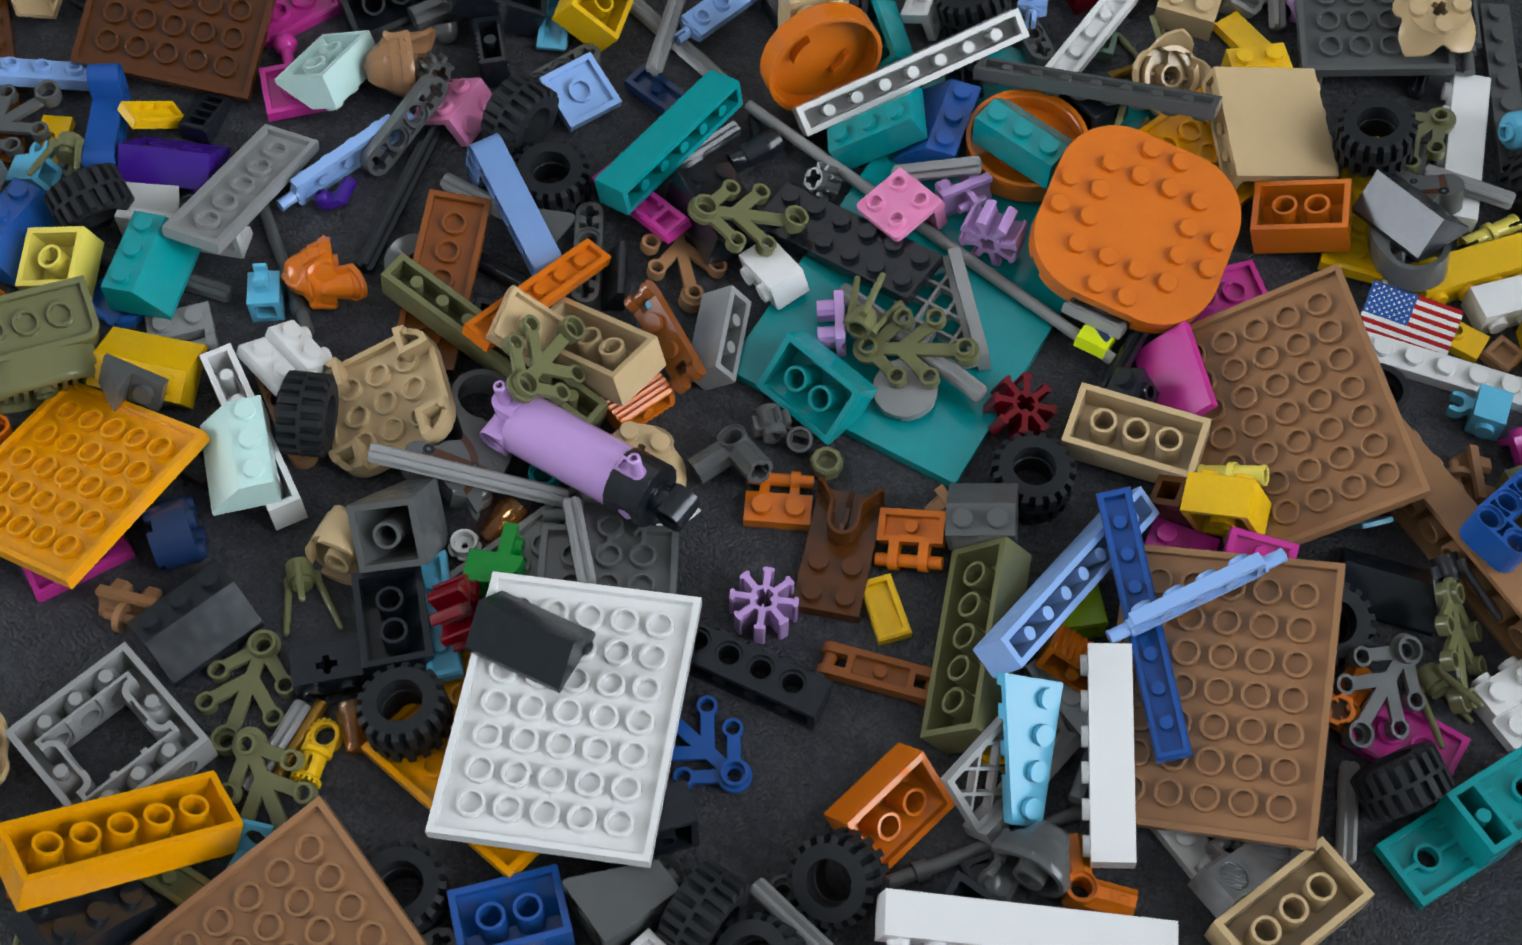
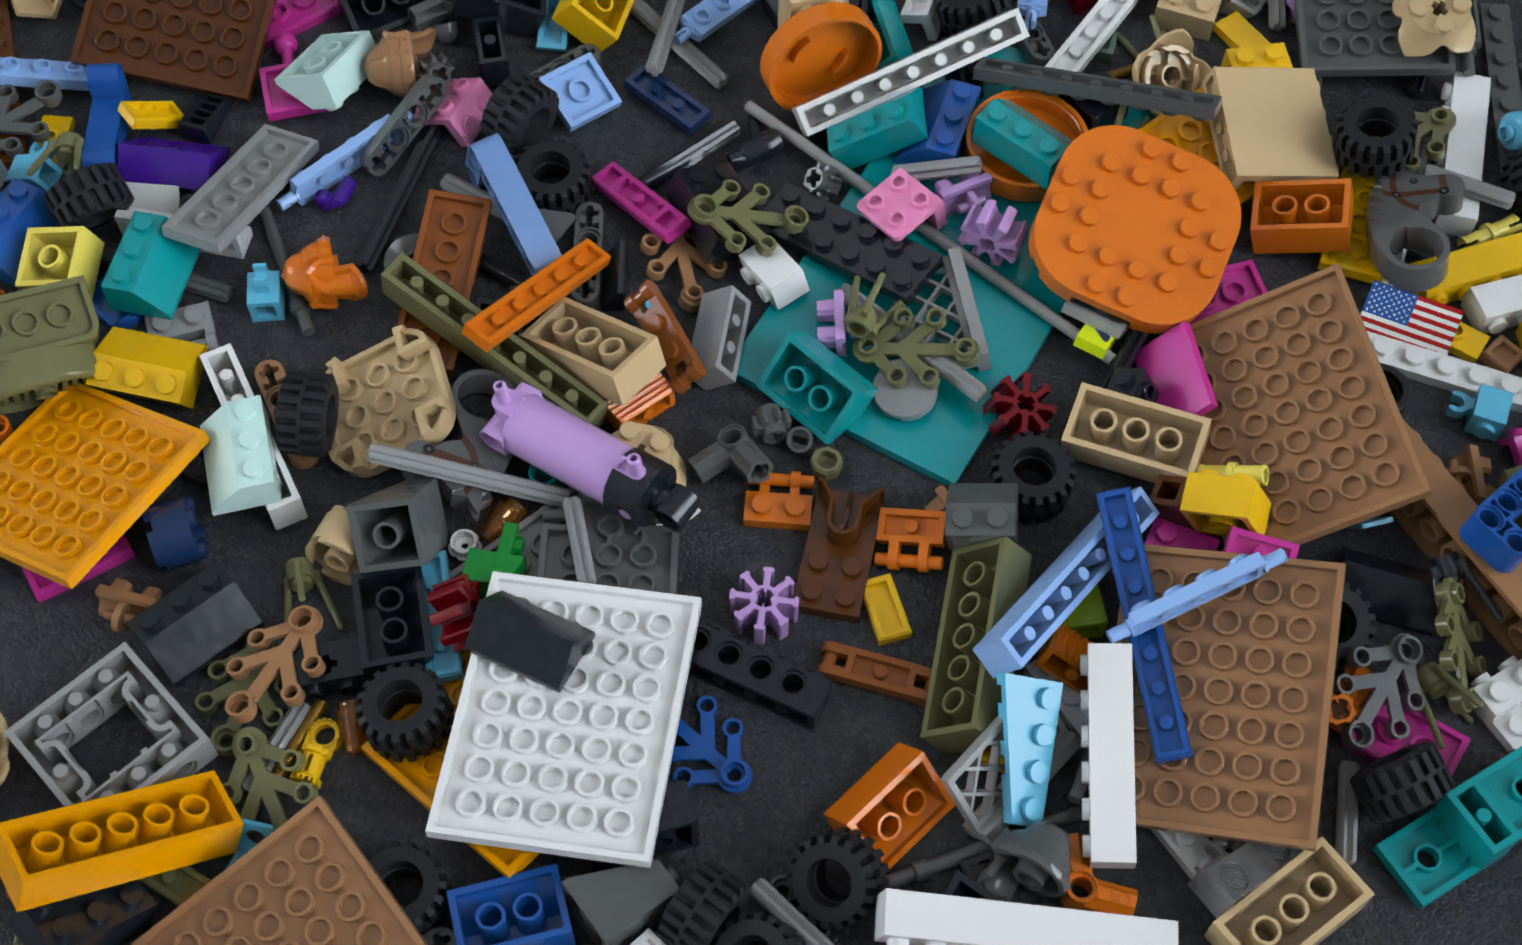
dark grey slope [98,353,169,412] -> none
white plate [236,319,332,397] -> none
tan tile [485,285,564,367] -> none
olive plant [501,314,586,406] -> none
teal brick [594,69,743,215] -> none
slope [1352,169,1468,263] -> none
none -> medium nougat plant [225,605,326,723]

